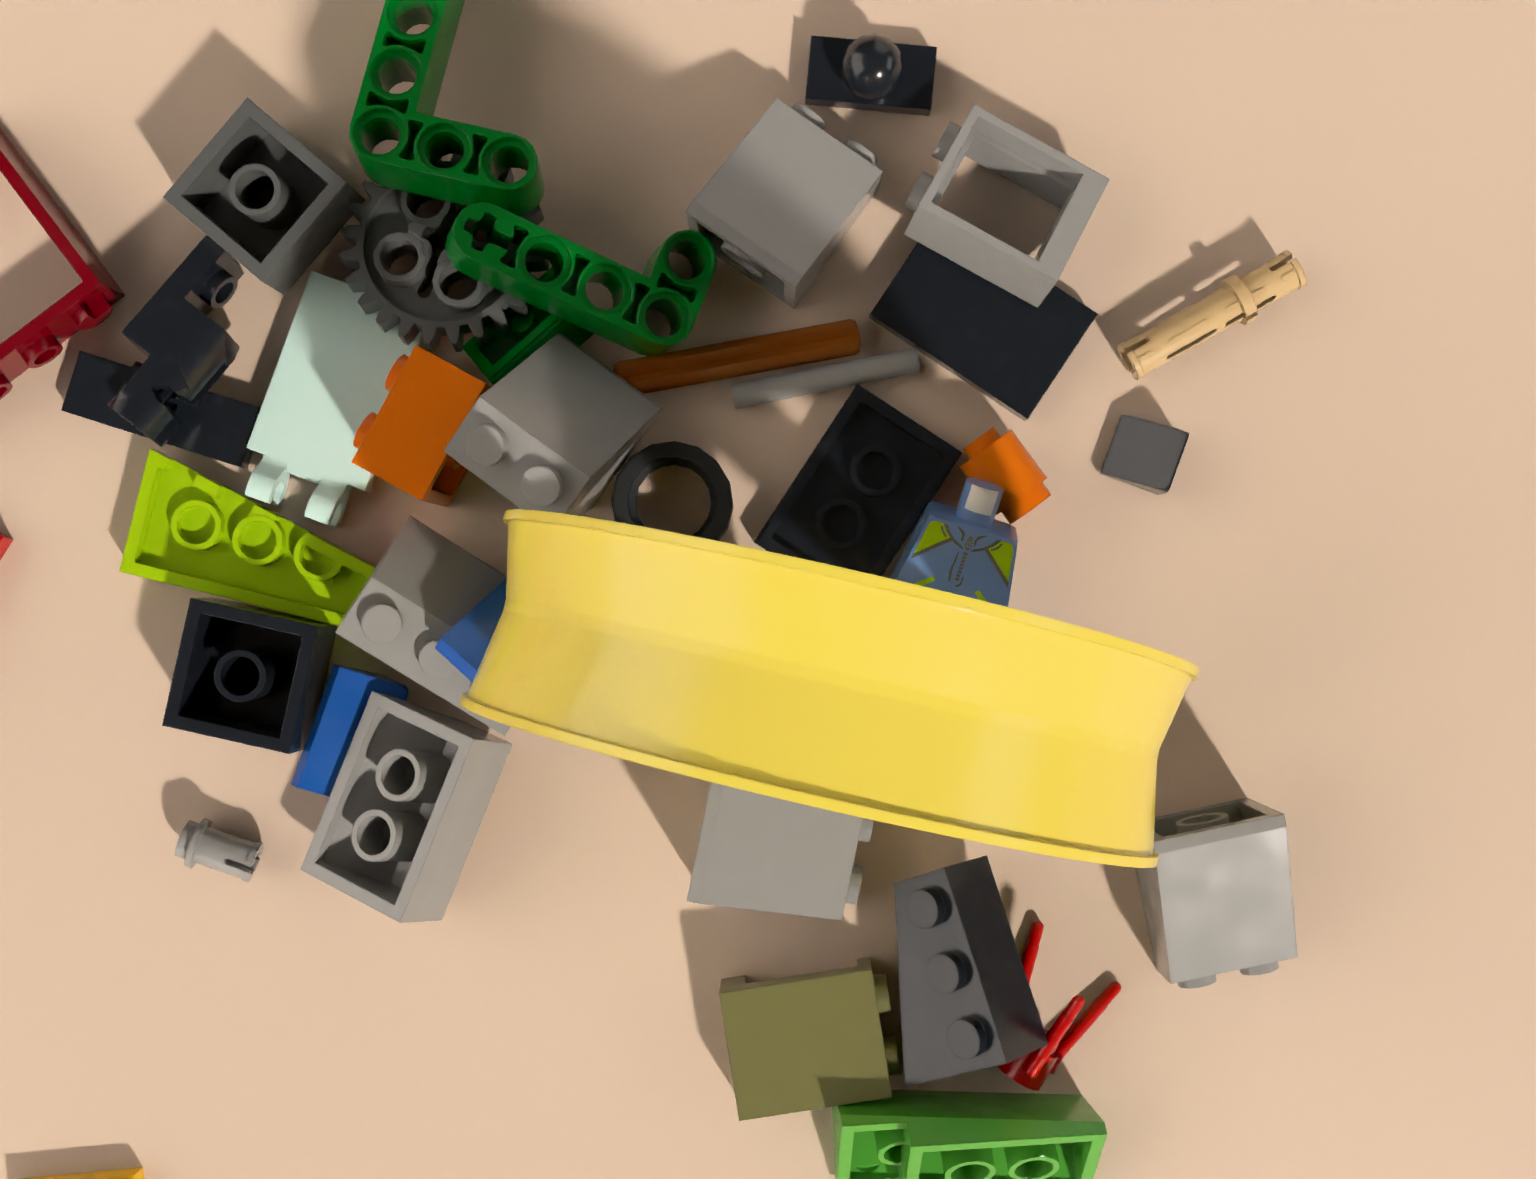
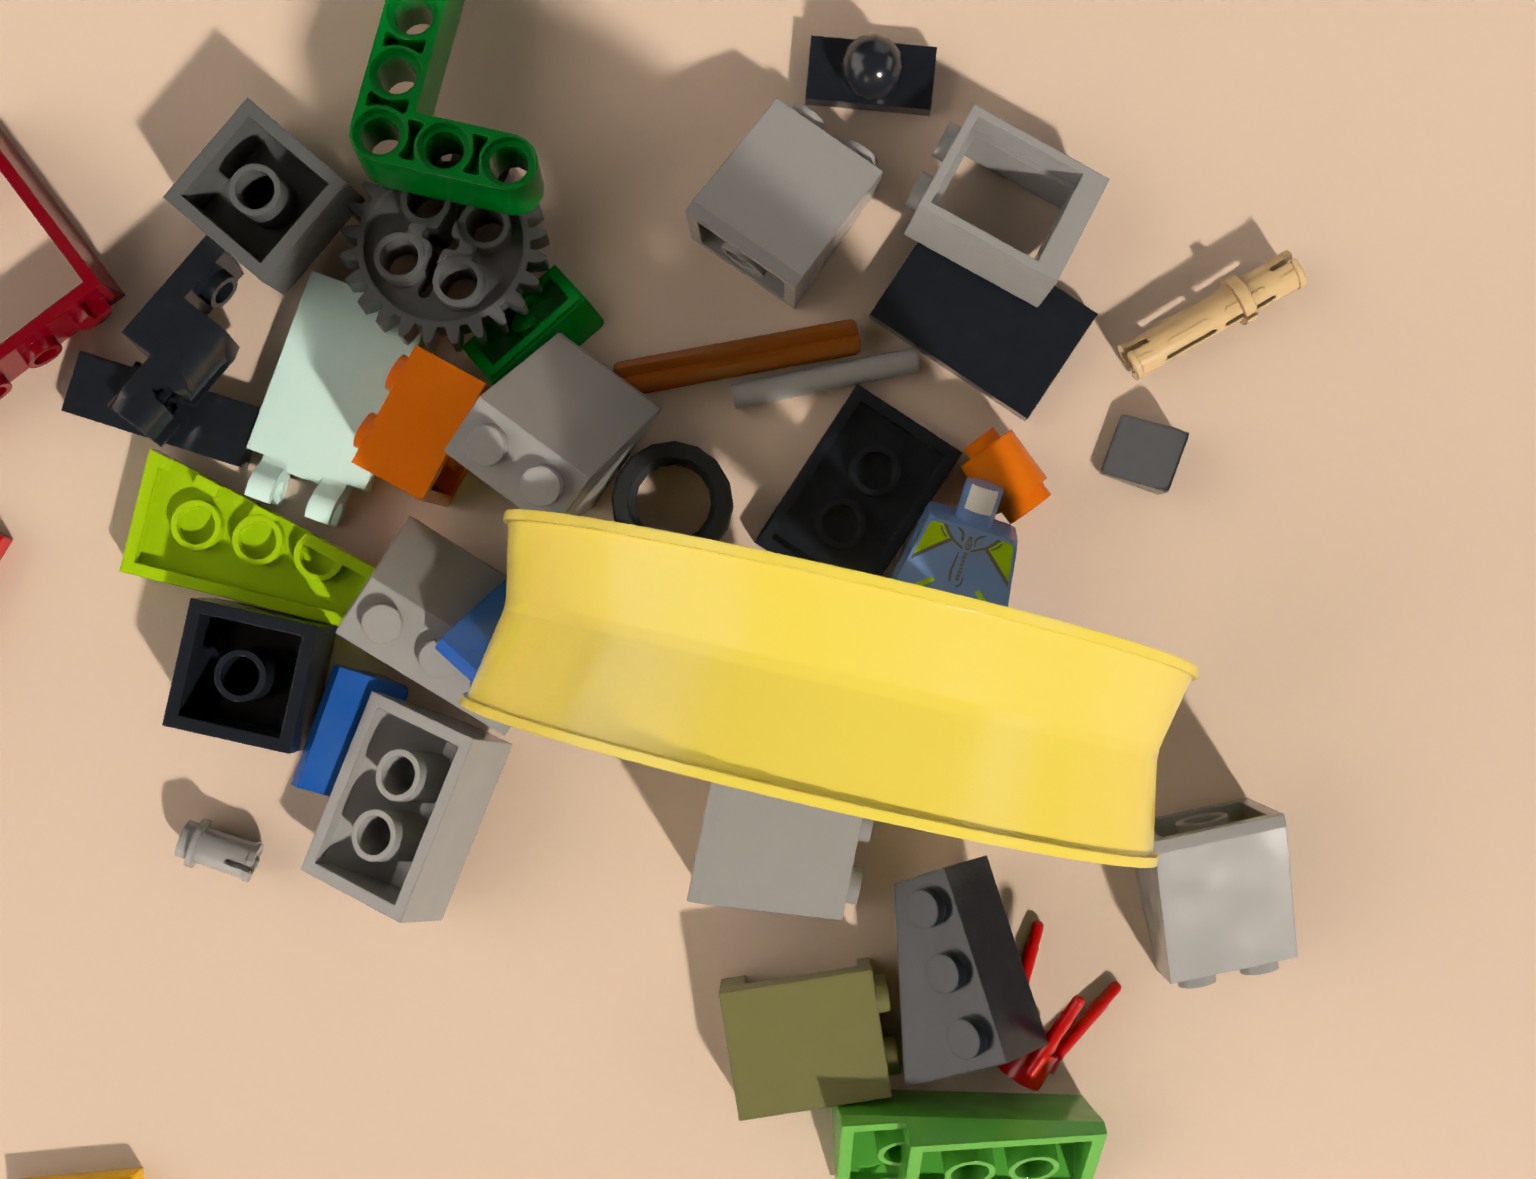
green beam [446,202,717,356] -> none

